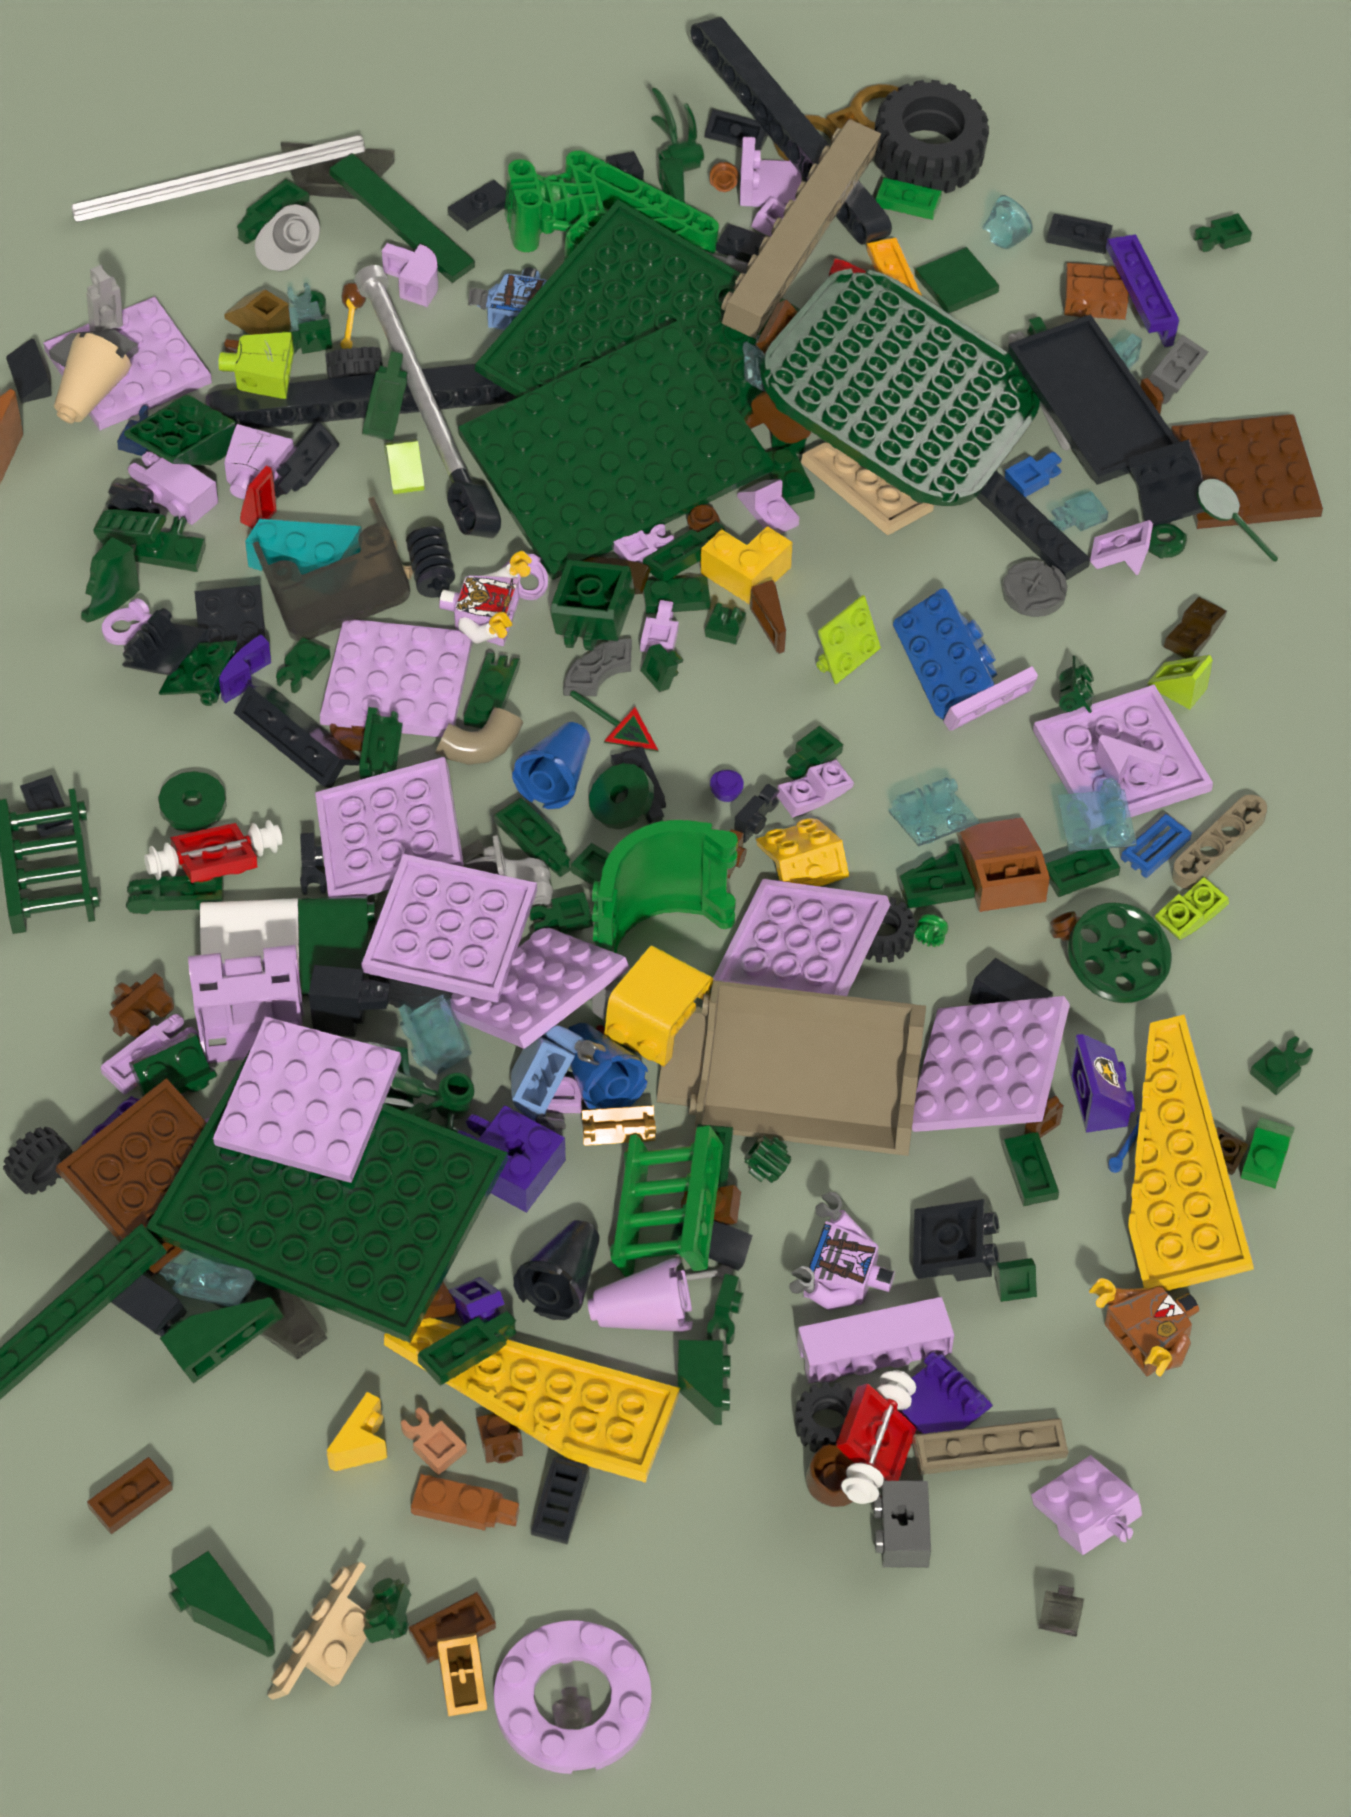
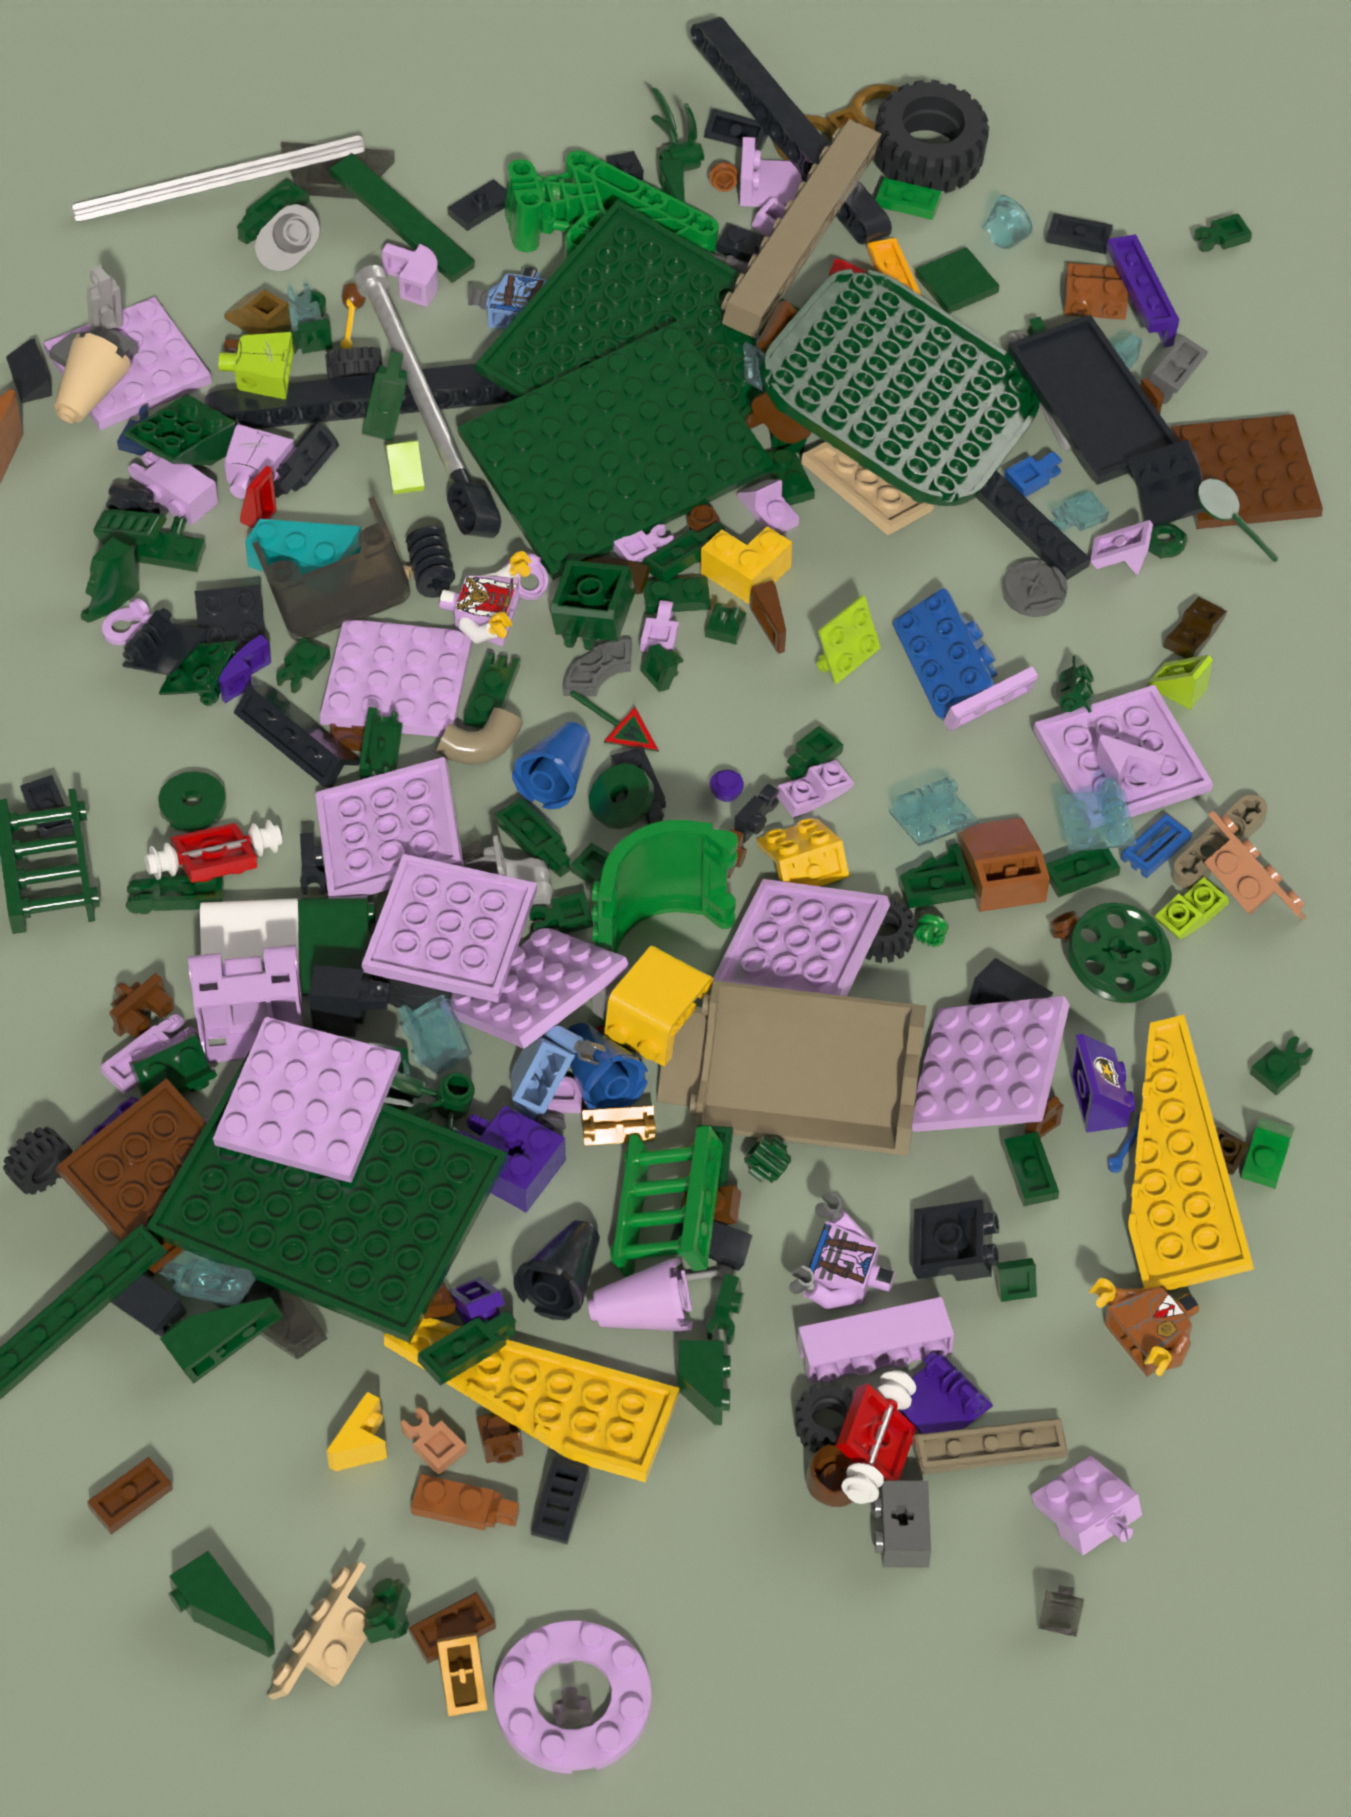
none -> nougat bracket [1204,810,1307,921]

